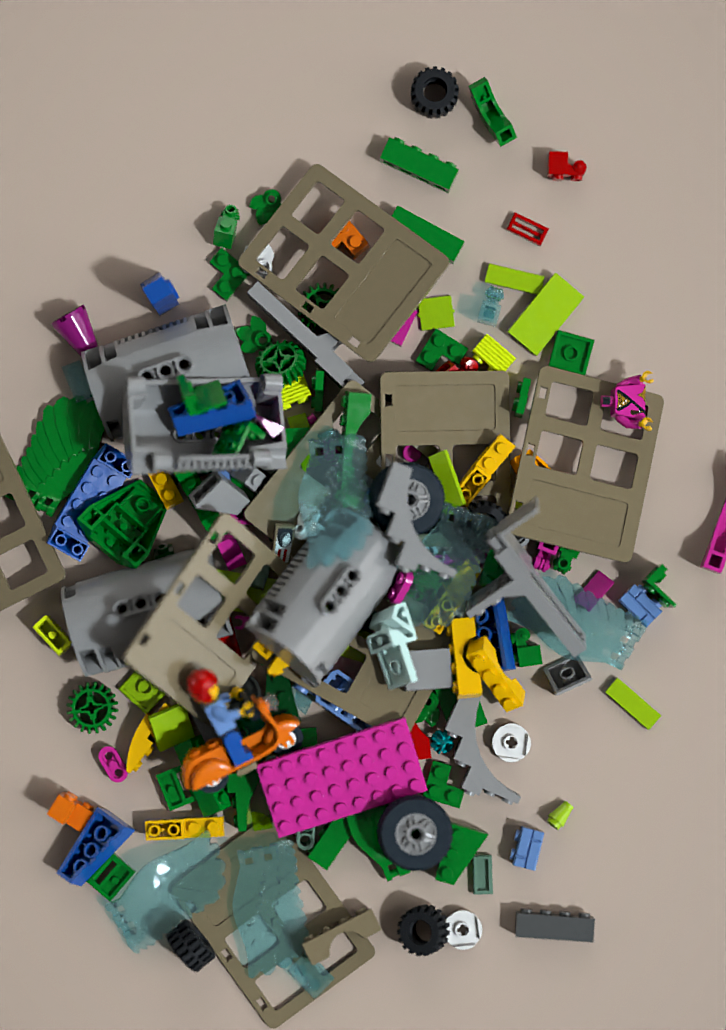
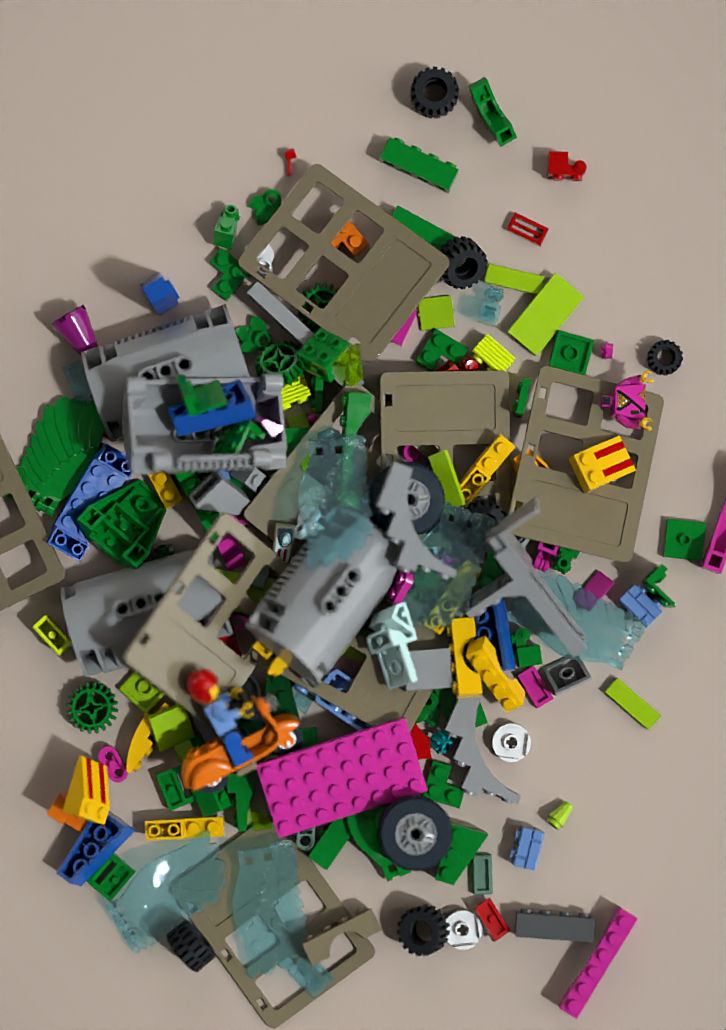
none -> yellow slope [62,755,110,825]
none -> red hand [285,148,297,176]
none -> green bracket [296,328,350,383]
none -> clear neon green slope [332,343,363,387]
none -> black tyre [440,236,488,290]
none -> red plate [473,898,510,942]
none -> dark pink tile [517,666,554,709]
none -> dark pink arch [558,906,638,1019]
none -> yellow slope [568,436,636,494]
none -> dark pink plate [601,341,613,360]
none -> black tyre [647,340,683,376]
none -> green plate [663,519,706,561]

